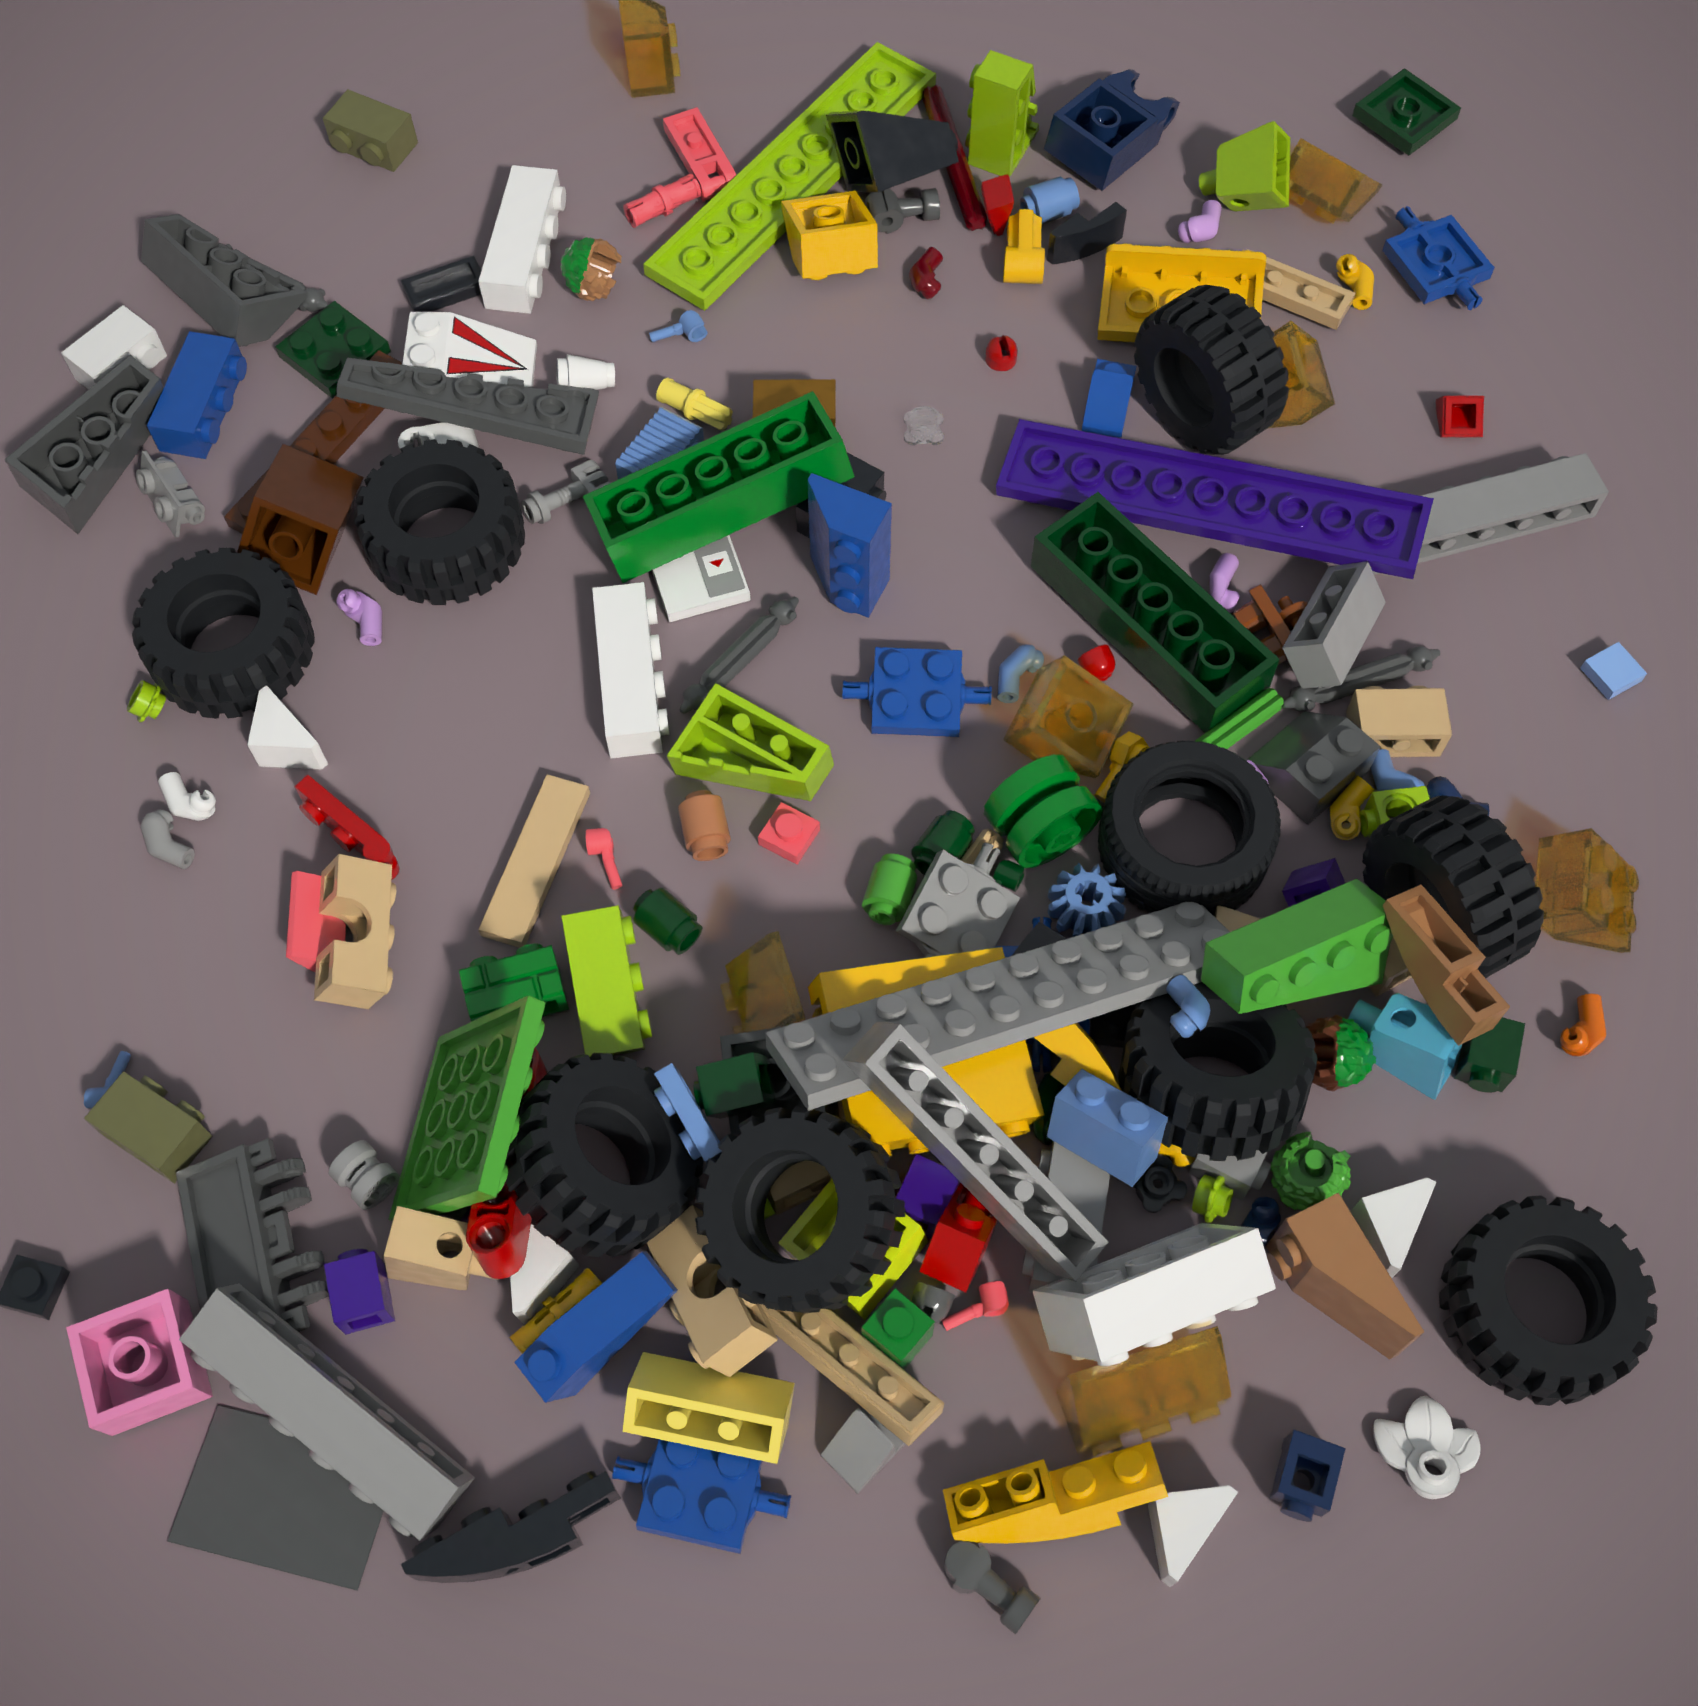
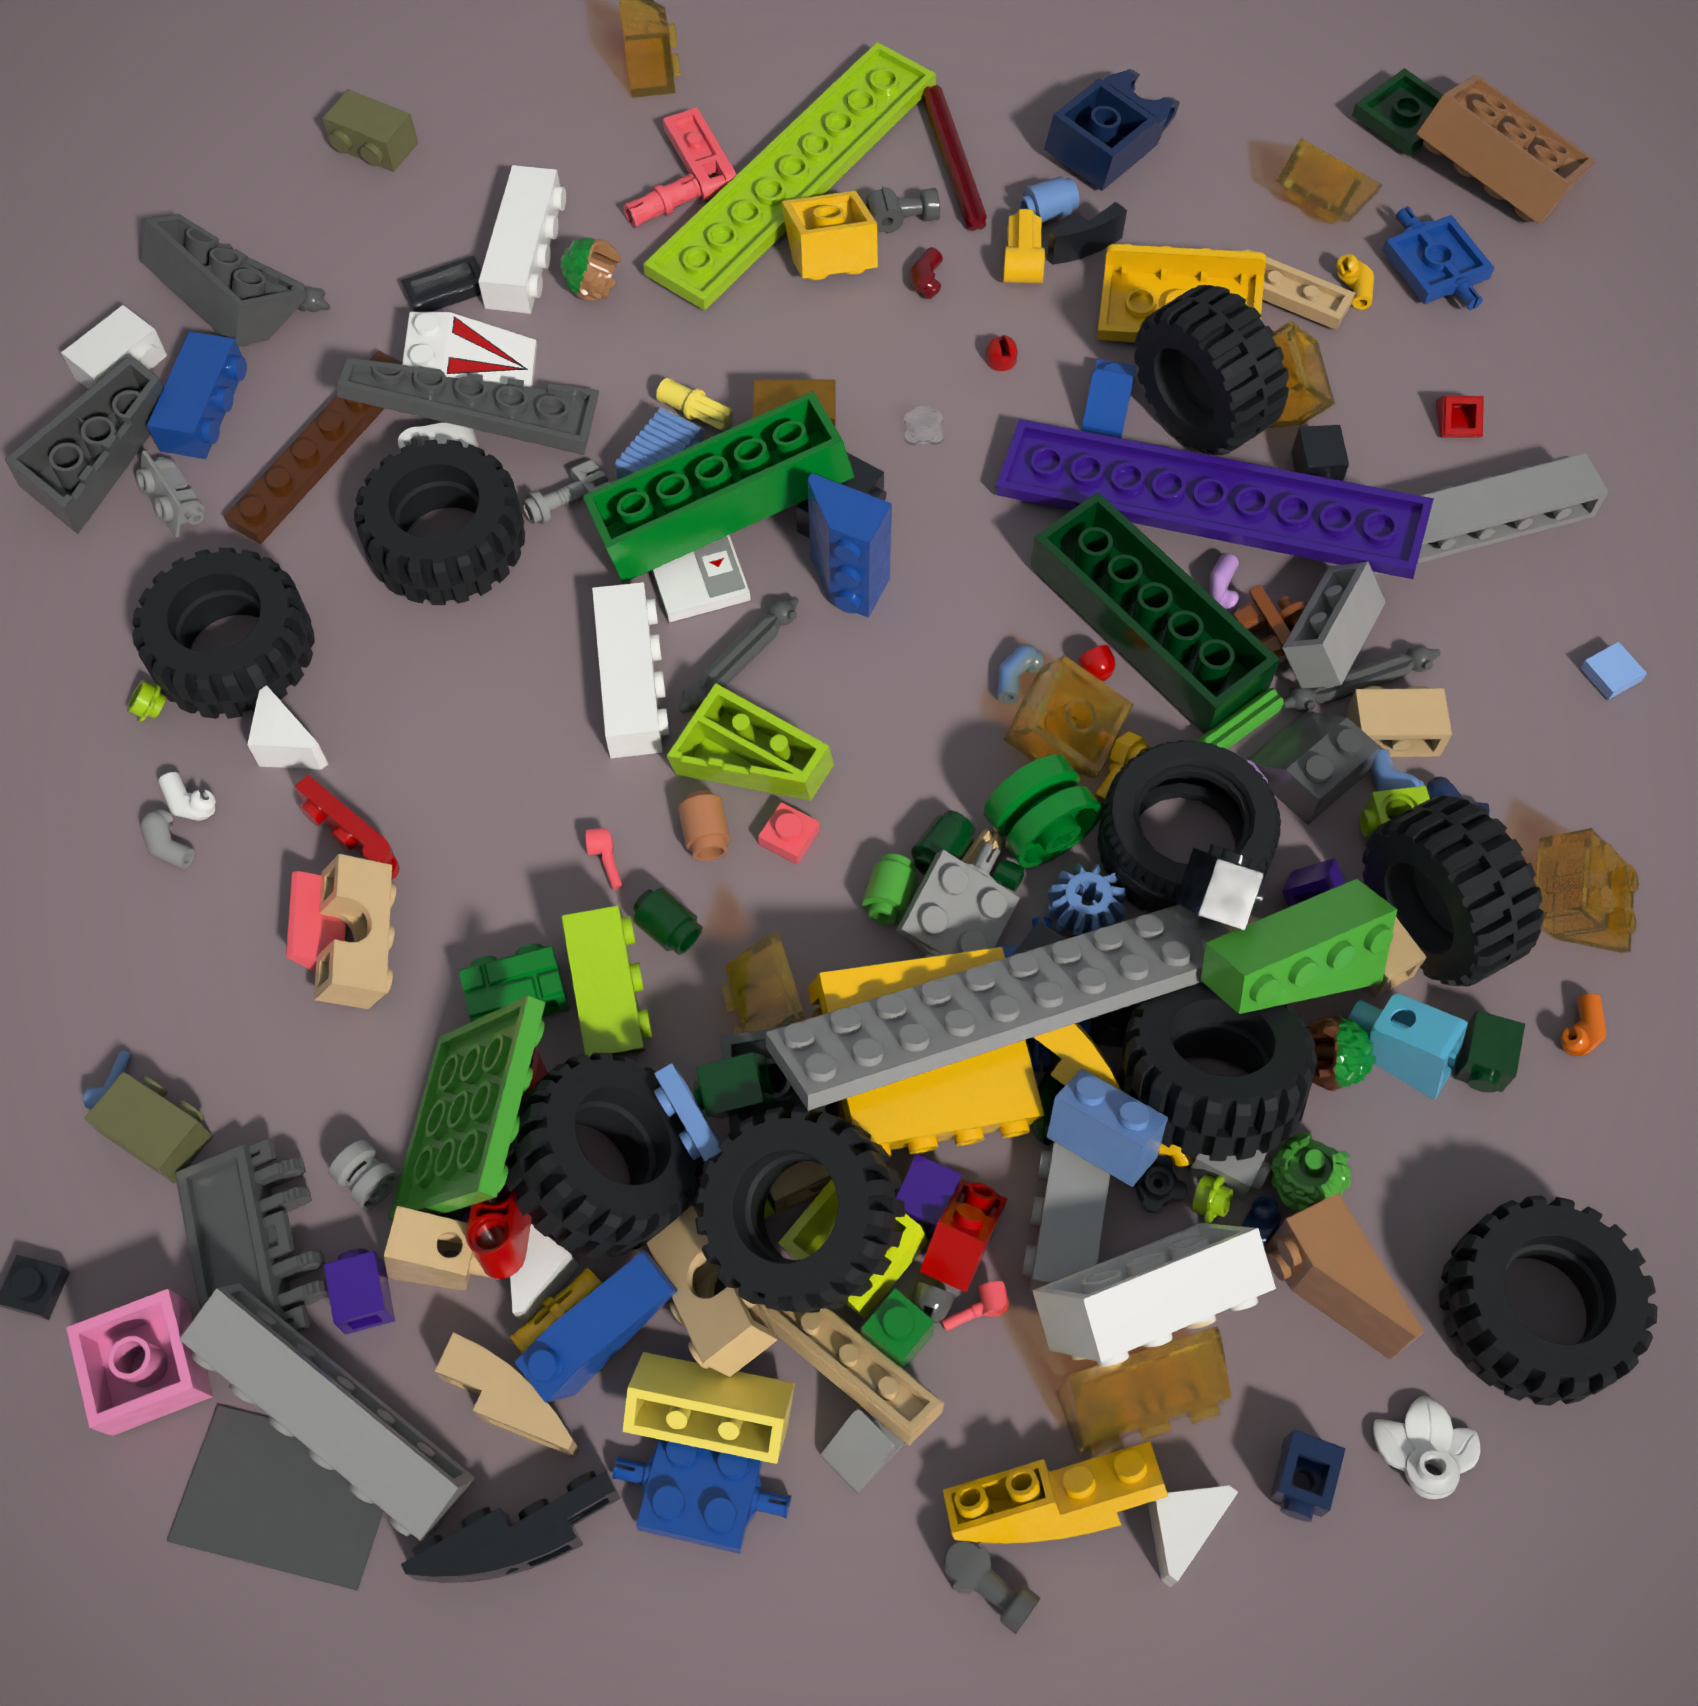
reddish brown slope [237,444,364,595] -> none
dark green plate [275,301,391,398] -> none
lavender arm [336,589,382,646] -> none
tan tile [478,774,590,948] -> none
white cone [556,354,615,390] -> none
medium blue hand [649,310,708,342] -> none
black slope [826,110,959,192] -> none
blue plate [842,647,992,737] -> none
light grey brick [842,1022,1109,1282] -> none
lime wedge [965,50,1039,177] -> none
red slope [981,174,1014,236] -> none
medium blue arm [1166,975,1211,1038] -> none
lavender arm [1178,200,1222,243] -> none
lime torso [1199,121,1290,211] -> none
yellow arm [1330,775,1375,840] -> none
white slope [1351,1178,1436,1278] -> none
medium nougat slope [1383,884,1510,1046] -> none
none -> tan slope [435,1332,579,1458]
none -> brick [1175,844,1265,930]
none -> black brick [1291,425,1349,481]
none -> medium nougat slope [1417,74,1596,224]

